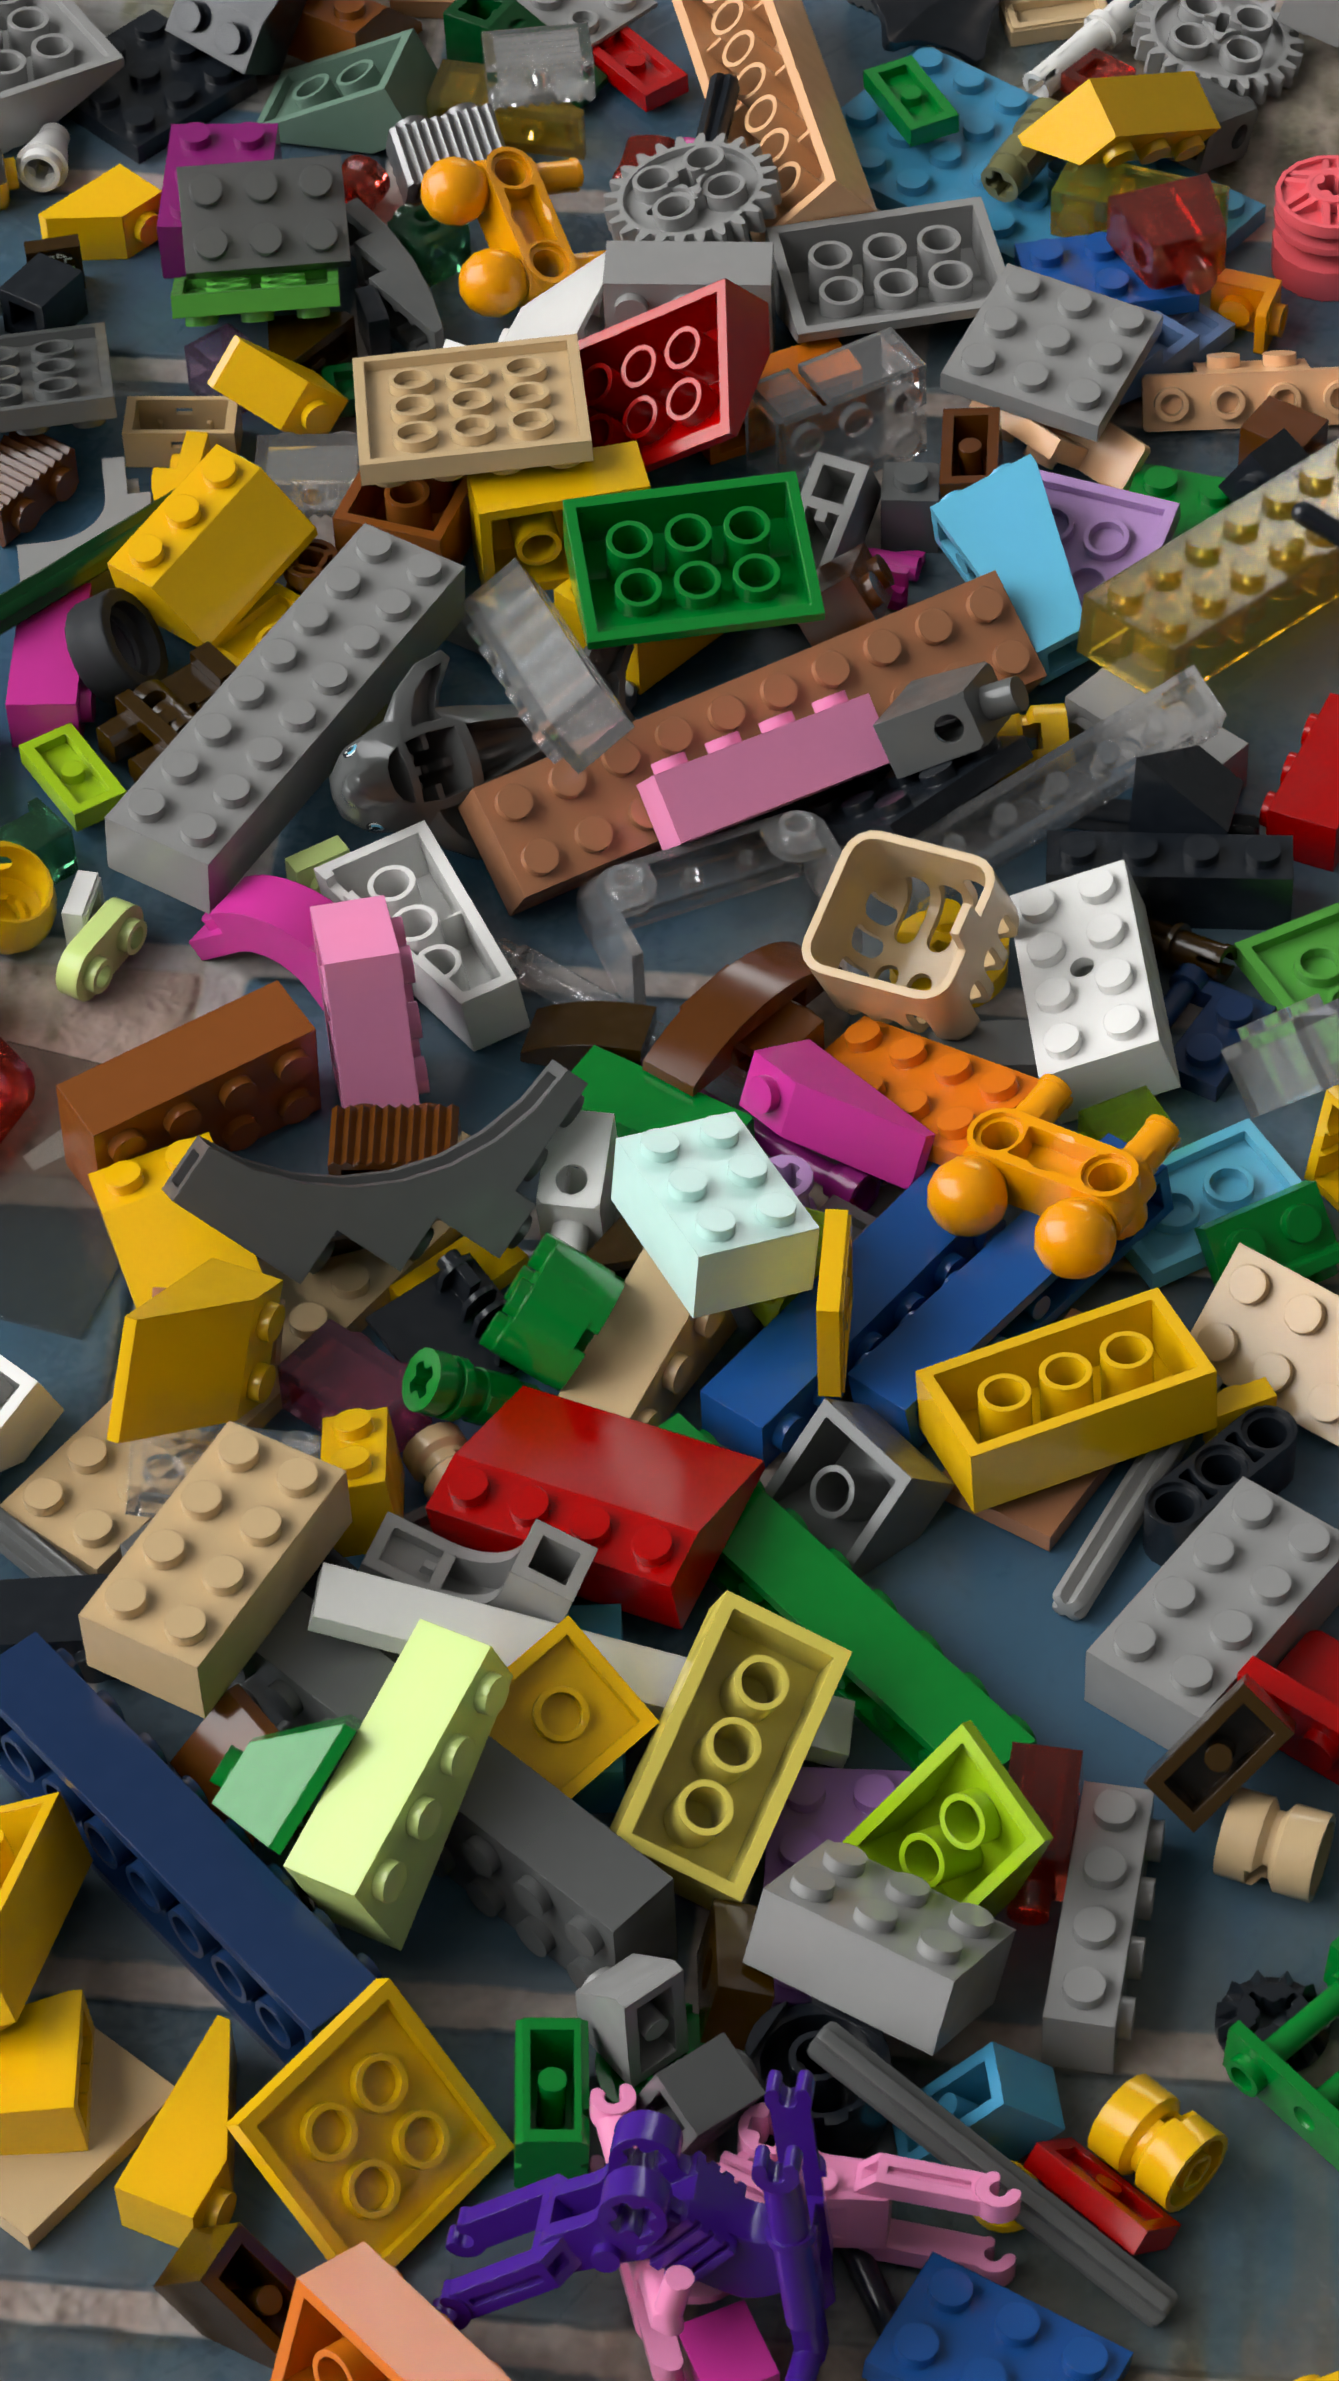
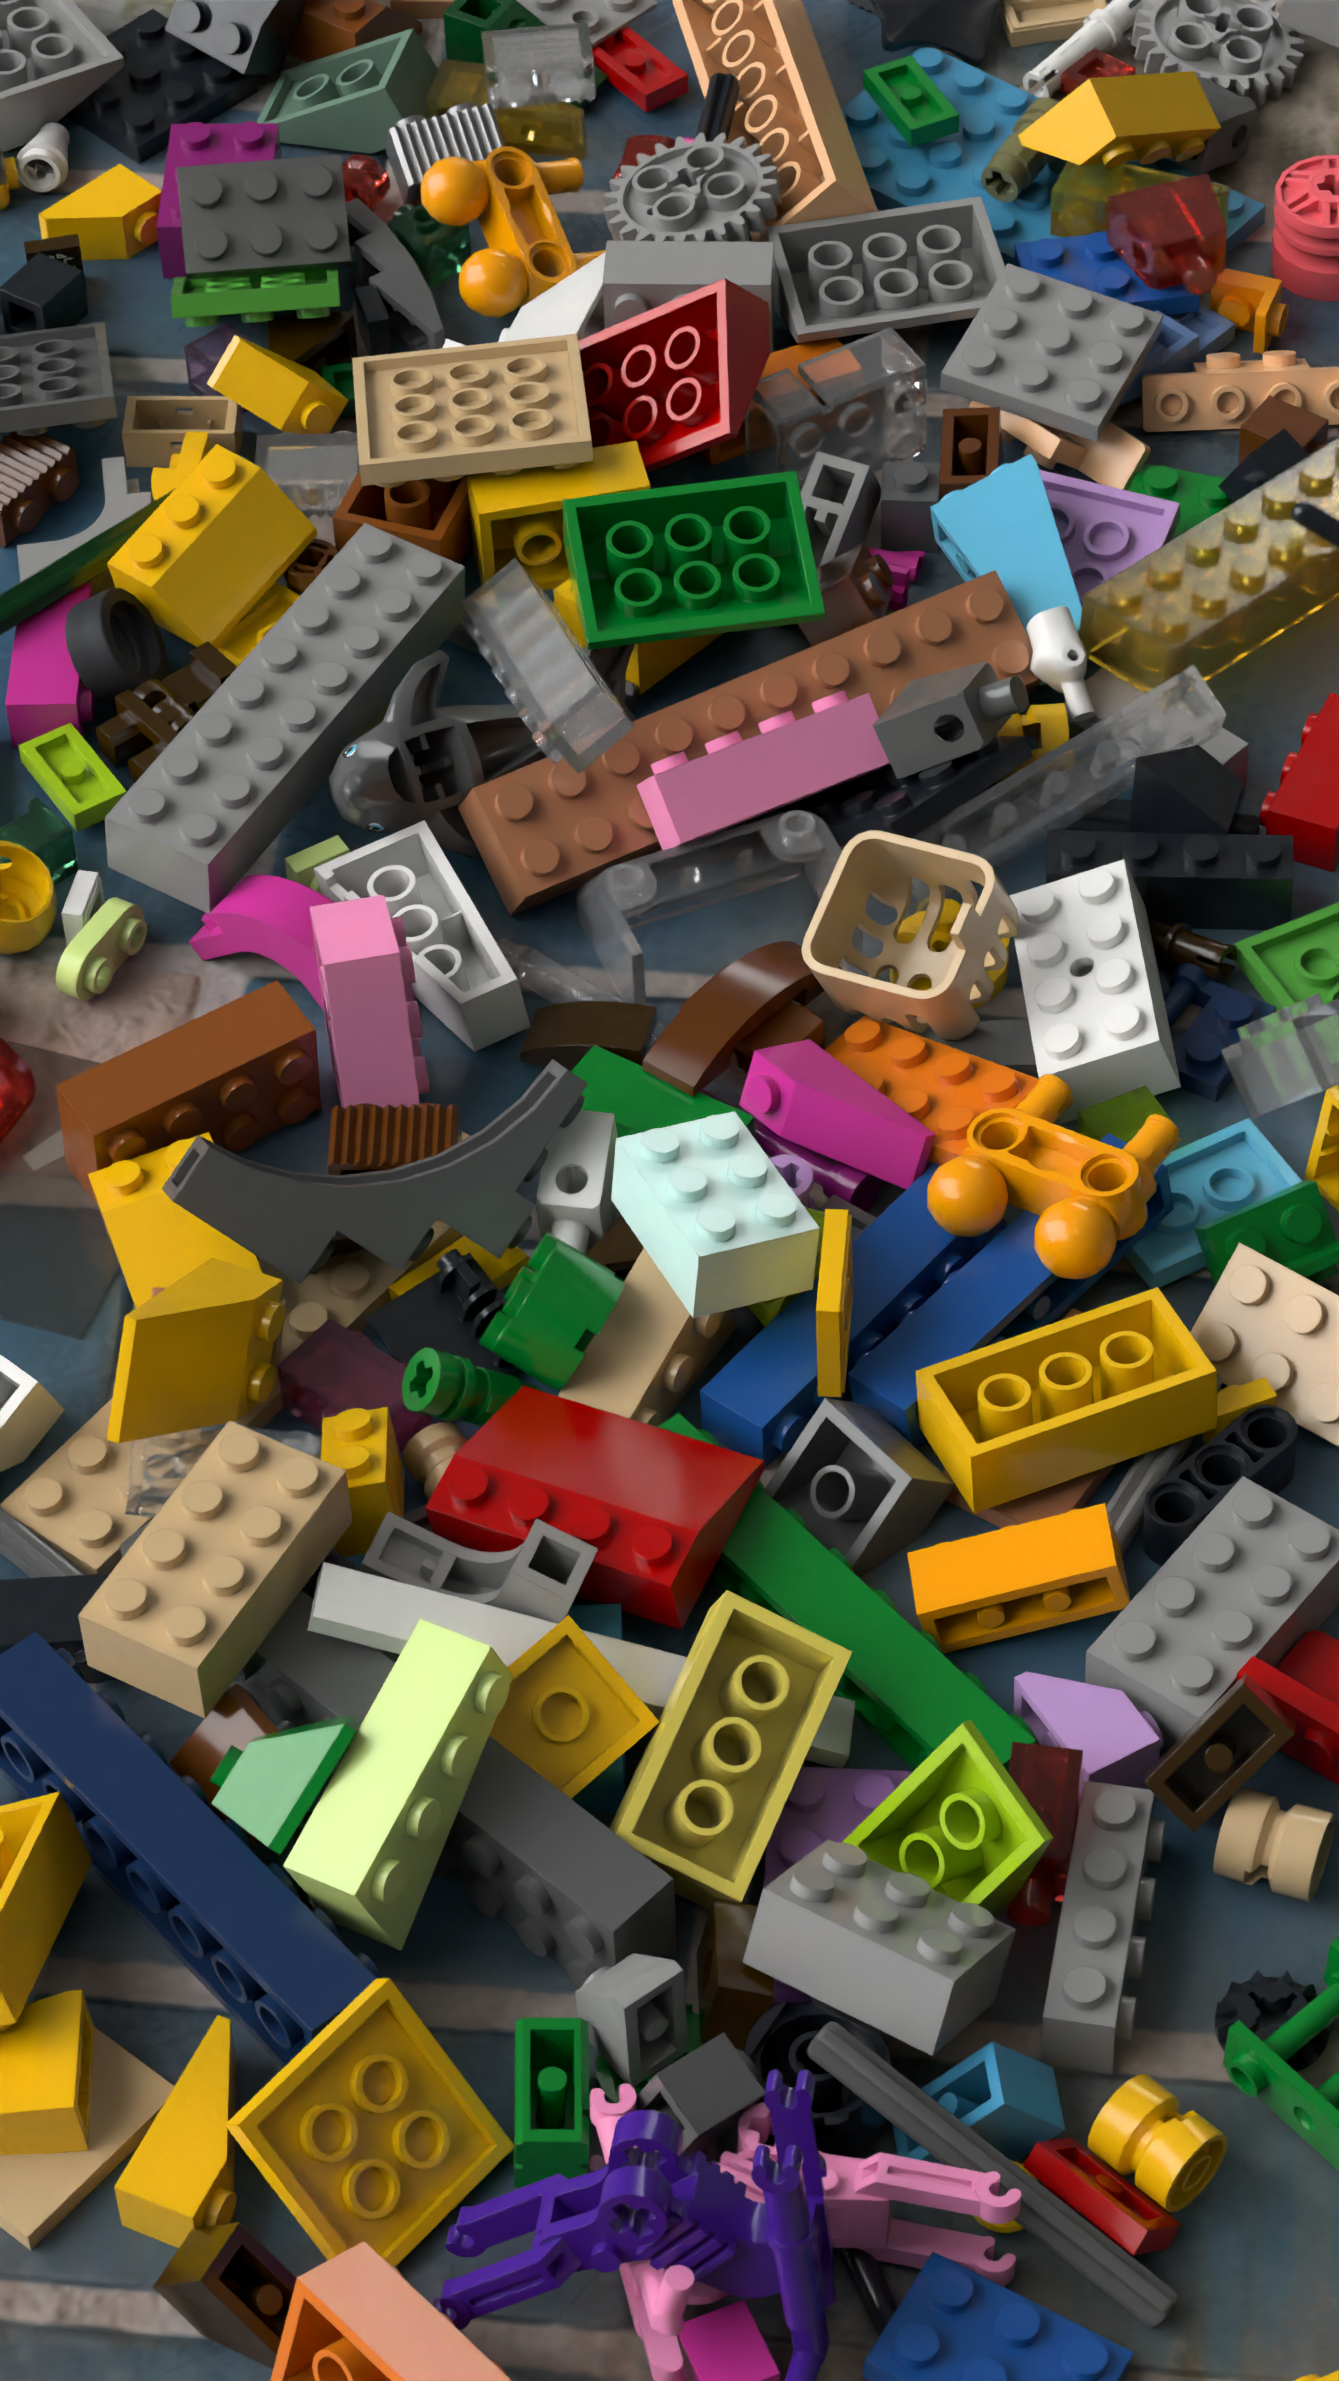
none -> light orange brick [907,1503,1131,1654]
none -> lavender slope [1014,1671,1163,1805]
none -> white piece [1026,606,1095,722]

